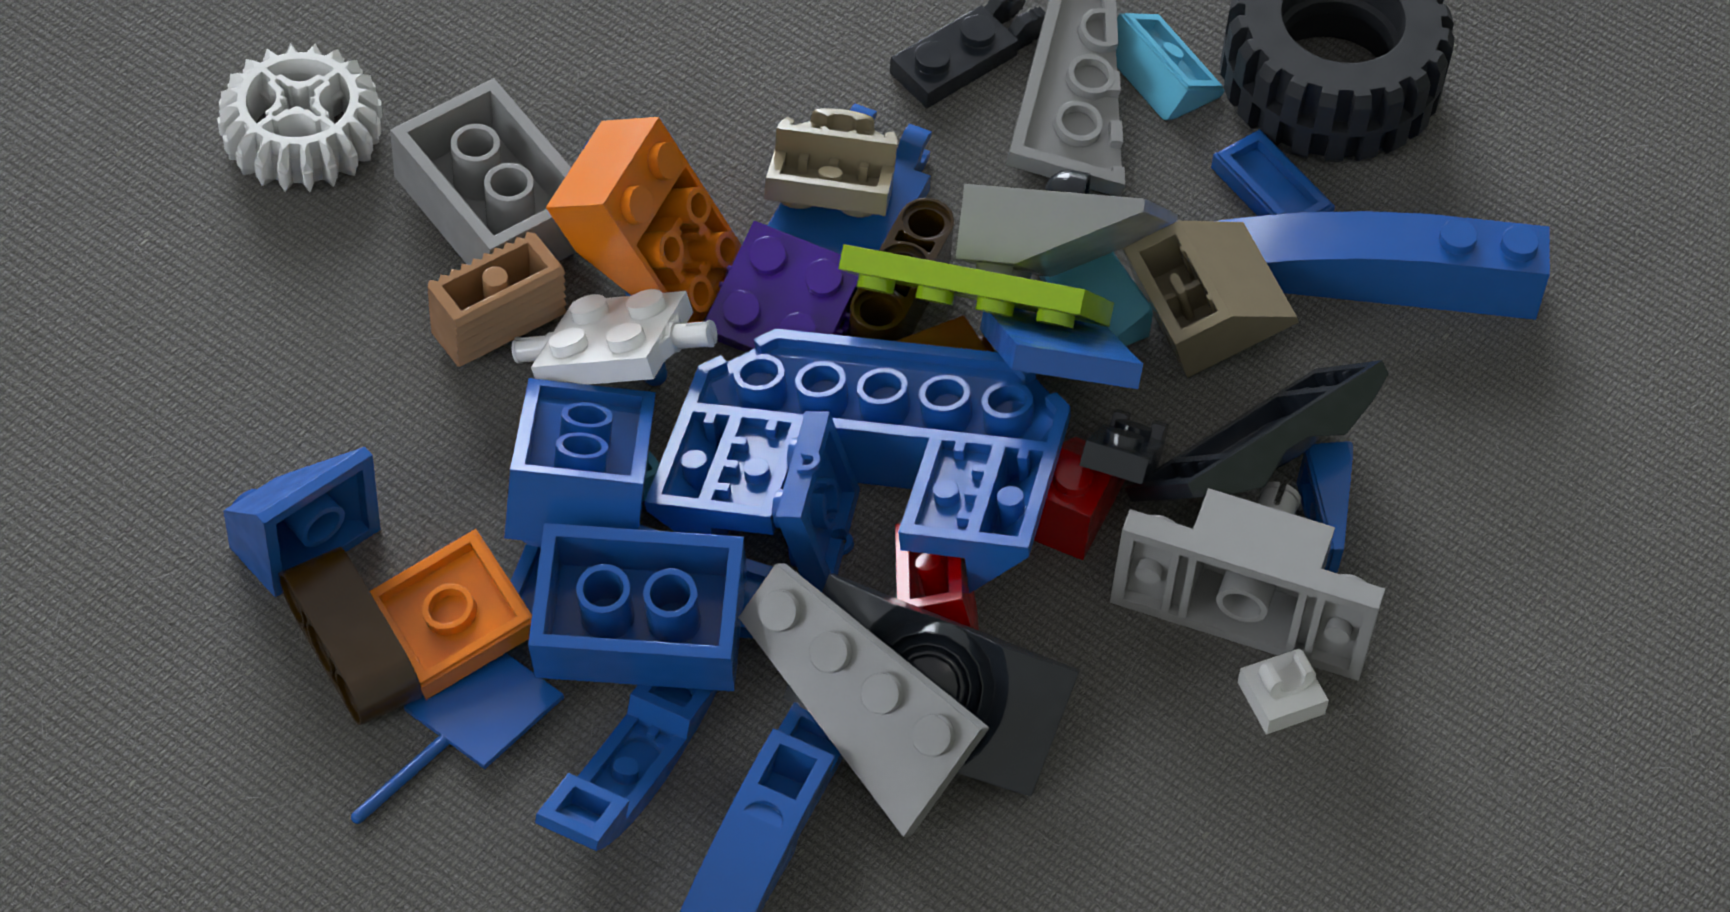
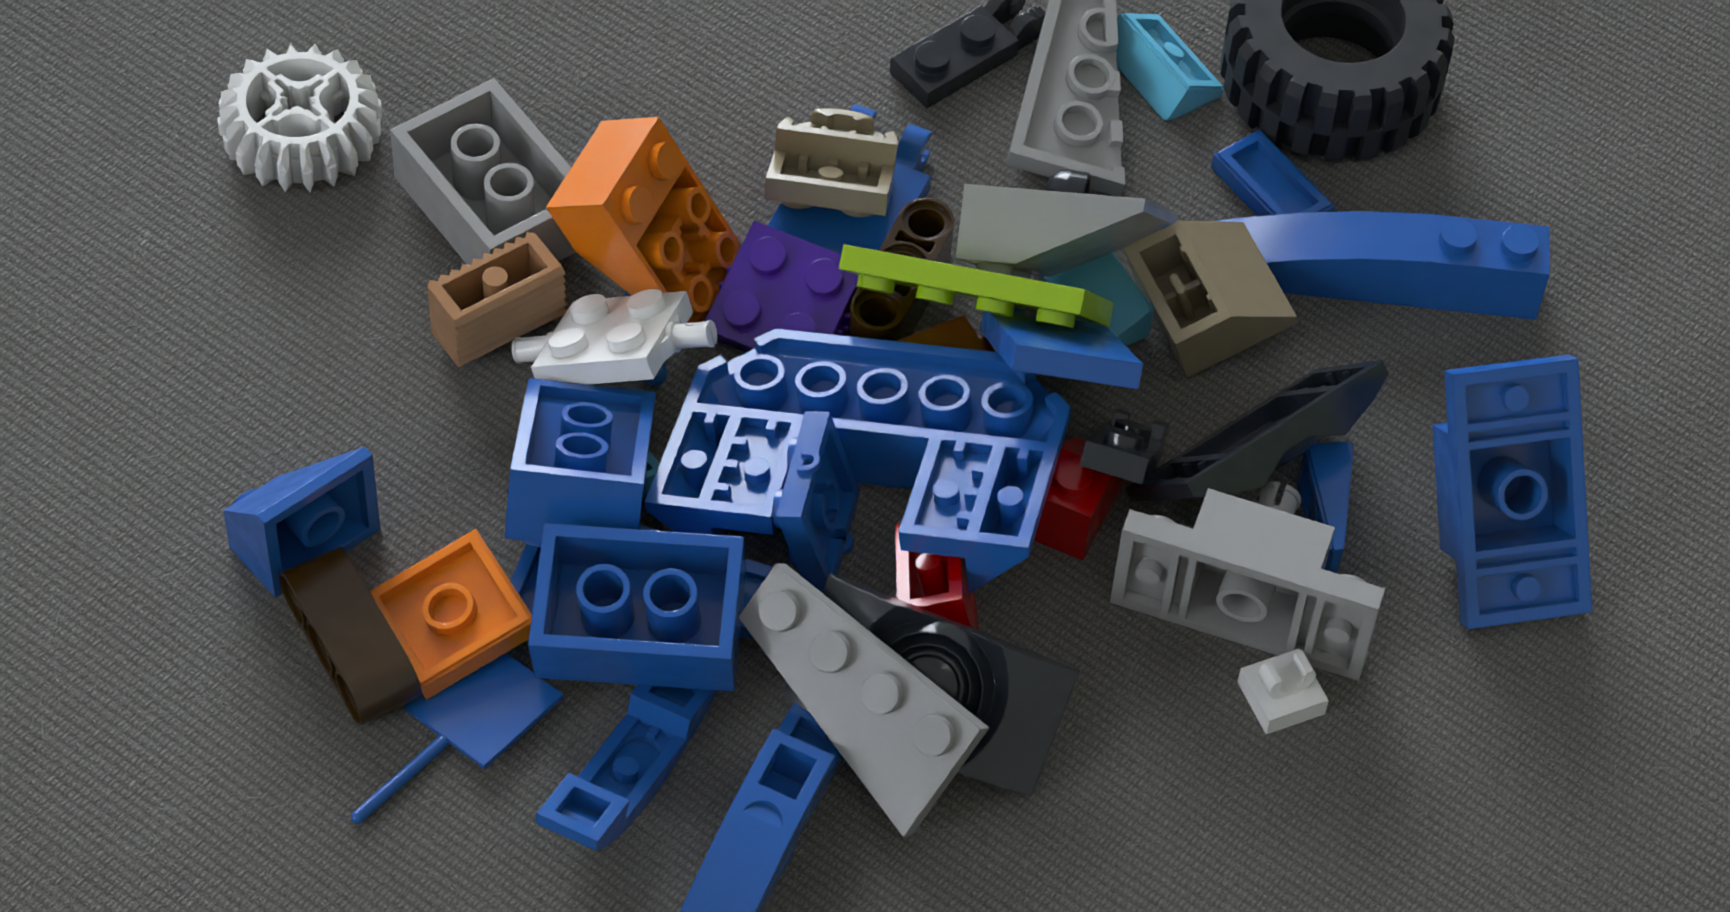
none -> blue brick [1432,354,1593,629]

